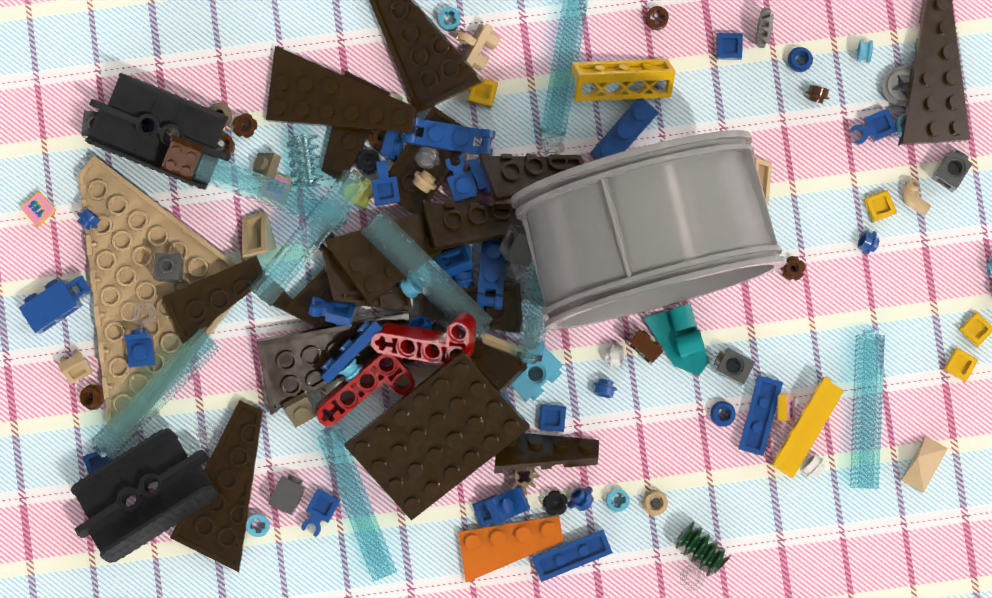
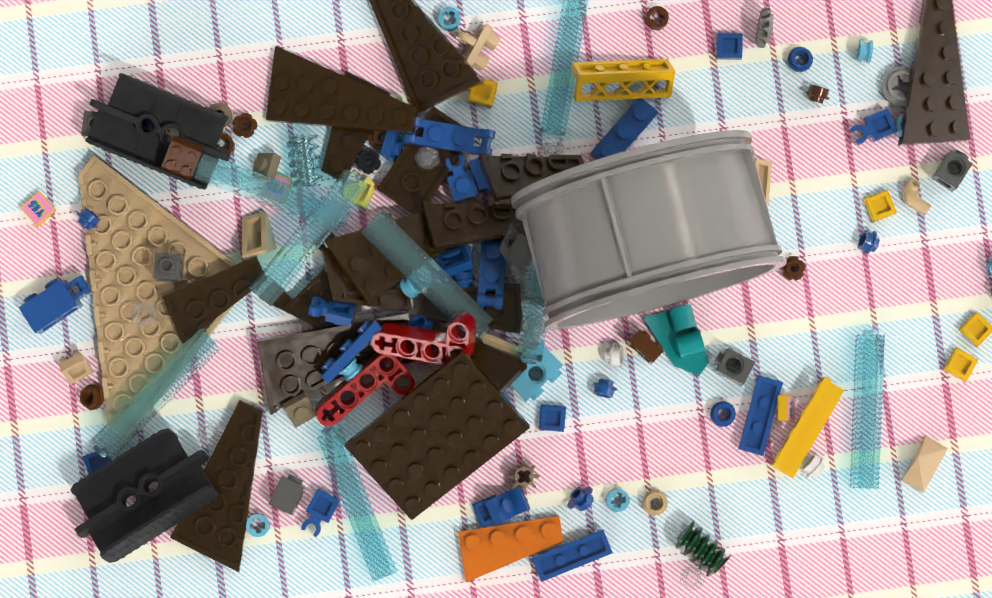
blue bracket [124,329,156,368] -> none
blue plate [371,160,400,206] -> none
tan plate [412,170,437,193] -> none
dark brown wing [494,433,599,474] -> none
black plate [543,490,568,516] -> none

